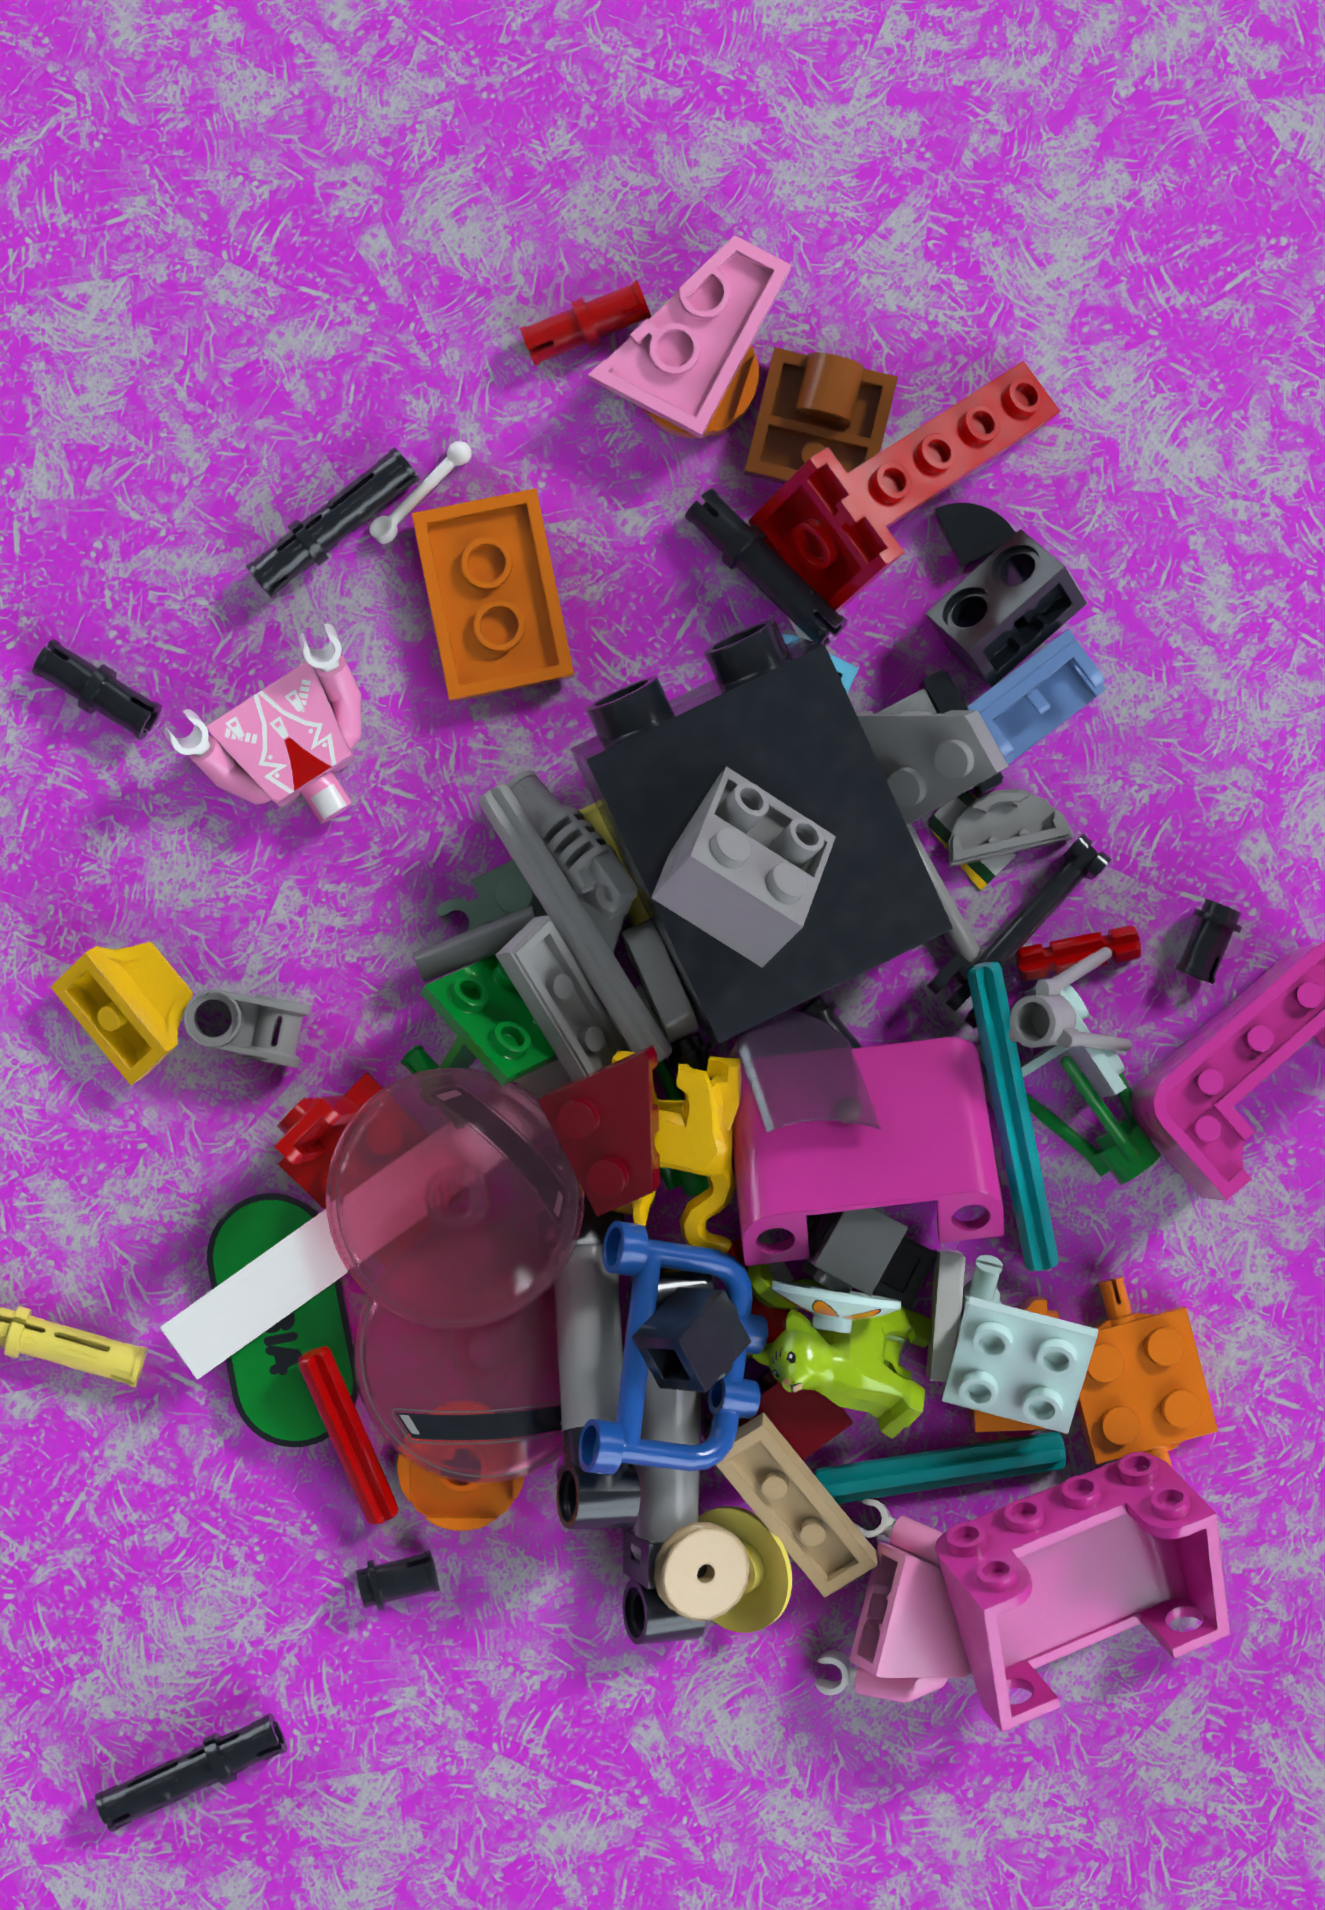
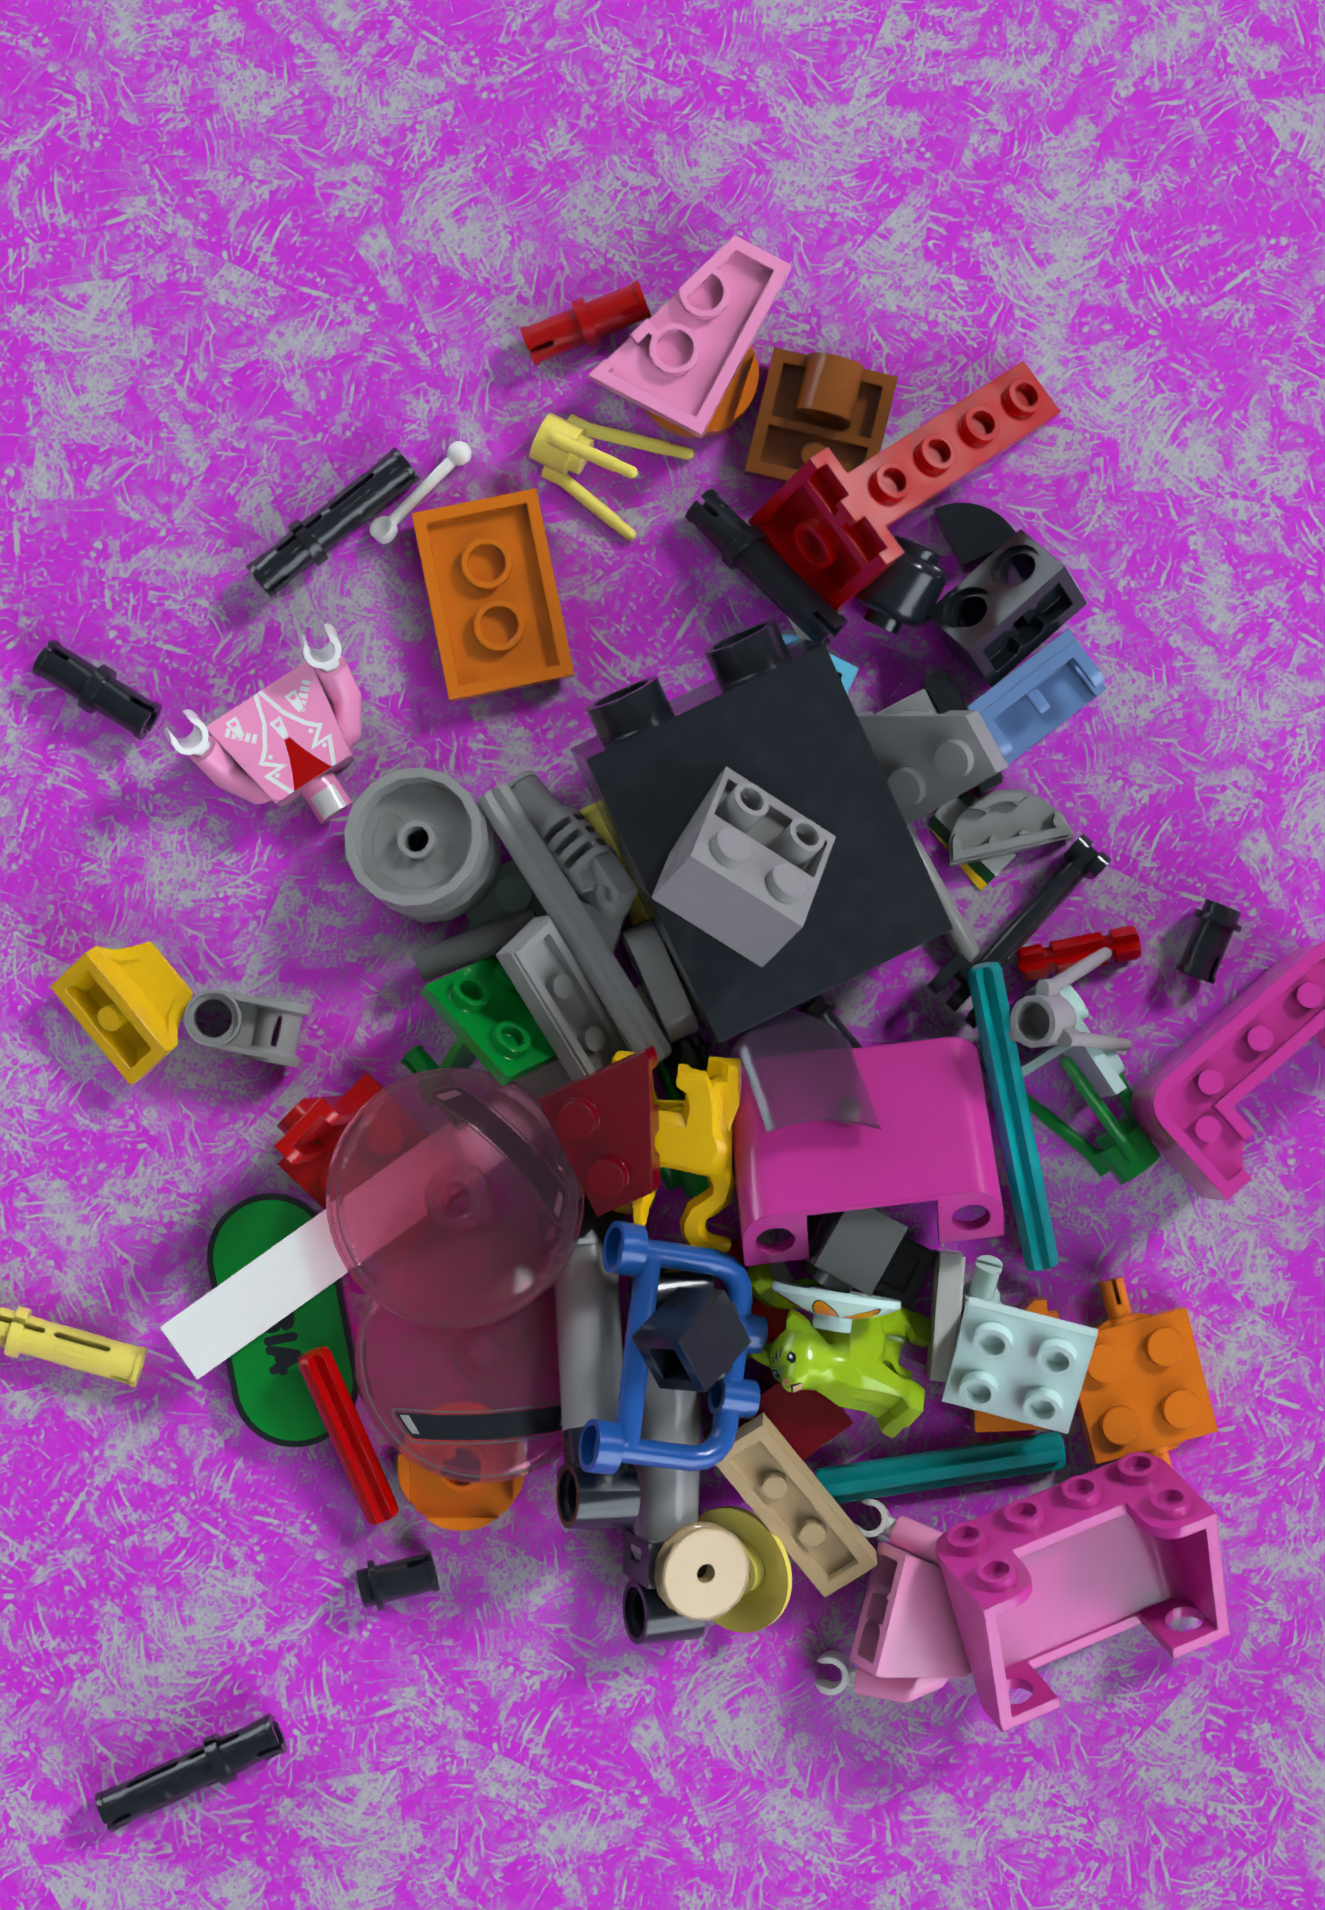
none -> light grey wheel [344,767,501,923]
none -> light yellow plant [529,412,694,541]
none -> black head [855,534,947,634]

